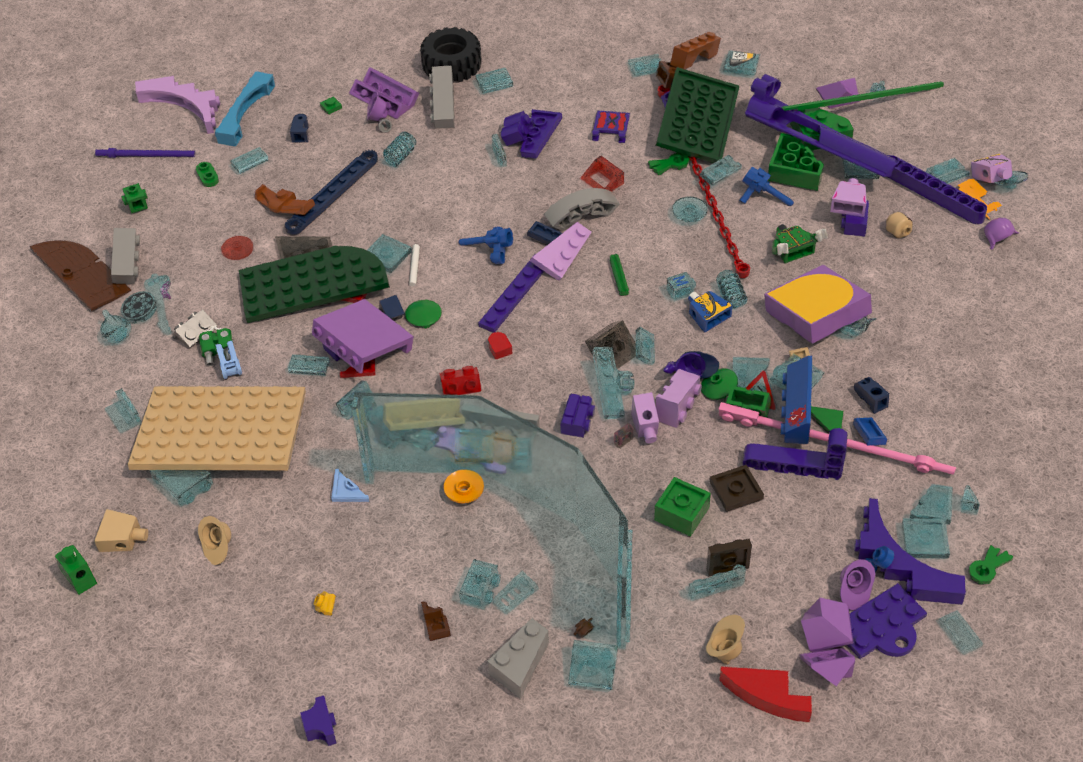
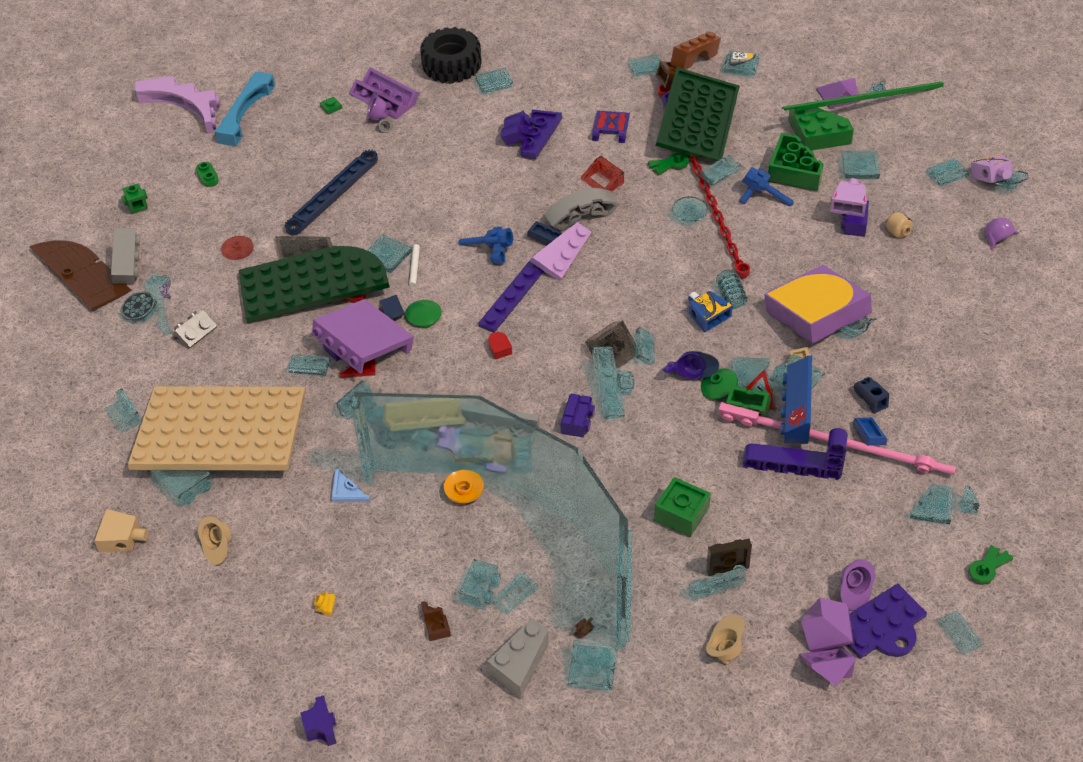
green torso [55,545,97,595] -> none
dark purple bar [95,148,196,158] -> none
clear light blue hair [100,310,132,343] -> none
green piece [199,326,233,366] -> none
light blue piece [216,341,243,379] -> none
clear light blue plate [230,147,269,174] -> none
dark orange plate [255,184,315,215] -> none
dark blue leg [290,114,309,143] -> none
clear light blue piece [383,131,417,167] -> none
light grey wedge [429,66,455,129] -> none
red bracket [439,366,481,396] -> none
clear light blue tile [491,134,507,168] -> none
green axle [610,254,629,296] -> none
clear smoke tile [614,423,633,448] -> none
lavender torso [631,392,659,443] -> none
lavender wedge [656,369,702,428] -> none
clear light blue brick [666,272,696,302] -> none
dark brown plate [709,465,764,512] -> none
red slope [720,666,812,723] -> none
dark purple panel [745,74,896,177] -> none
green torso [772,224,828,264] -> none
green tile [811,406,844,432] -> none
dark purple arch [854,498,966,605] -> none
blue plate [864,546,894,572] -> none
dark purple beam [888,155,987,224] -> none
clear light blue plate [902,518,950,558] -> none
light orange piece [958,179,1002,220] -> none

